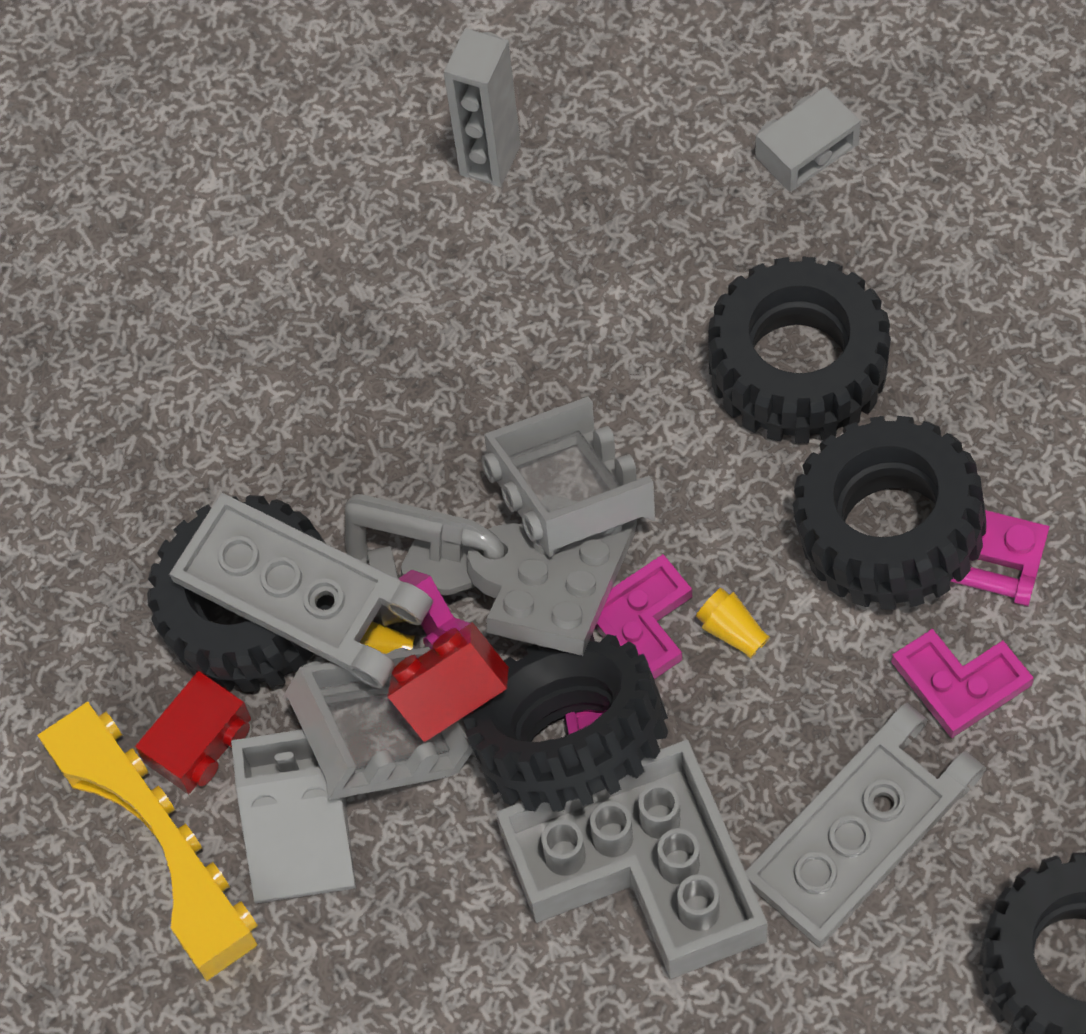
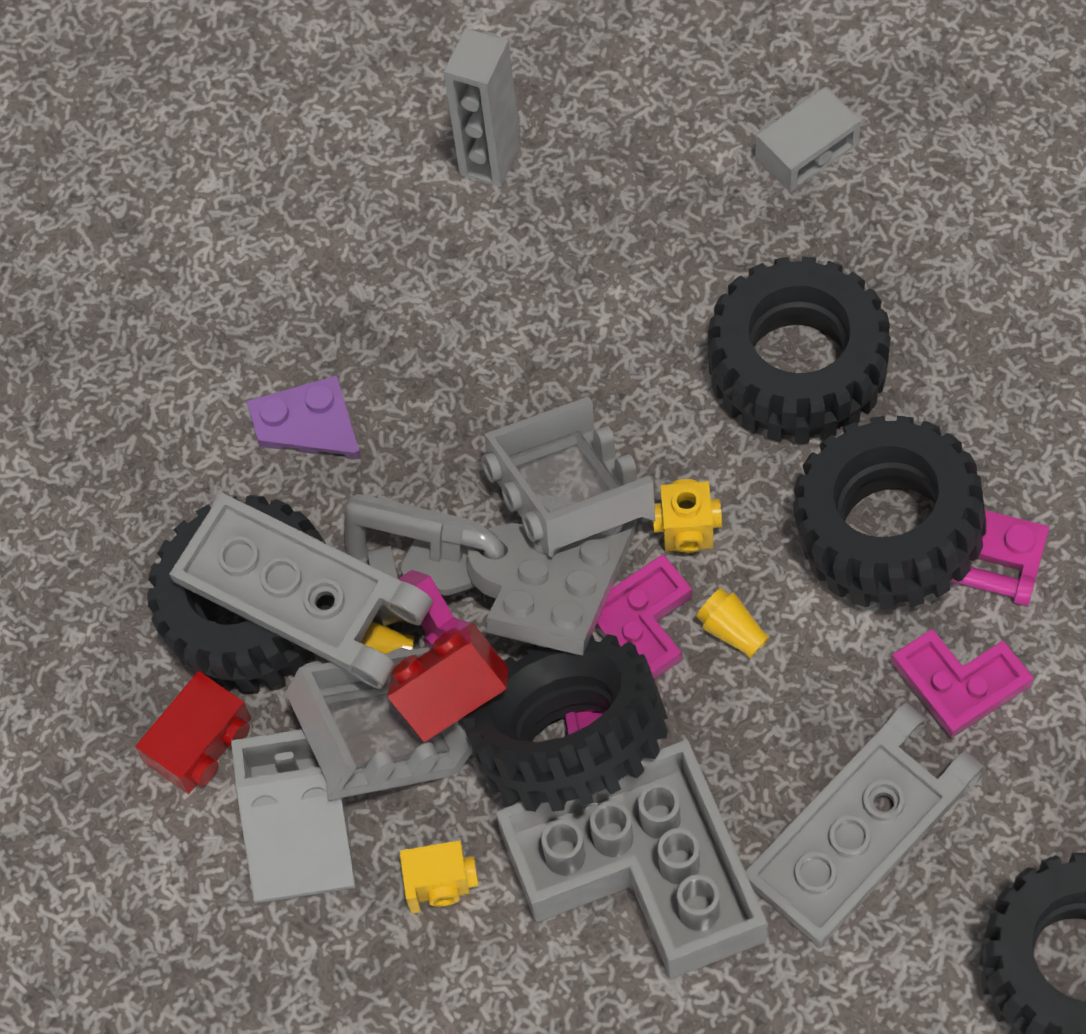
yellow arch [37,701,258,982] -> none
none -> medium lavender wing [247,375,361,459]
none -> yellow brick [399,840,479,914]
none -> yellow brick [653,479,722,553]

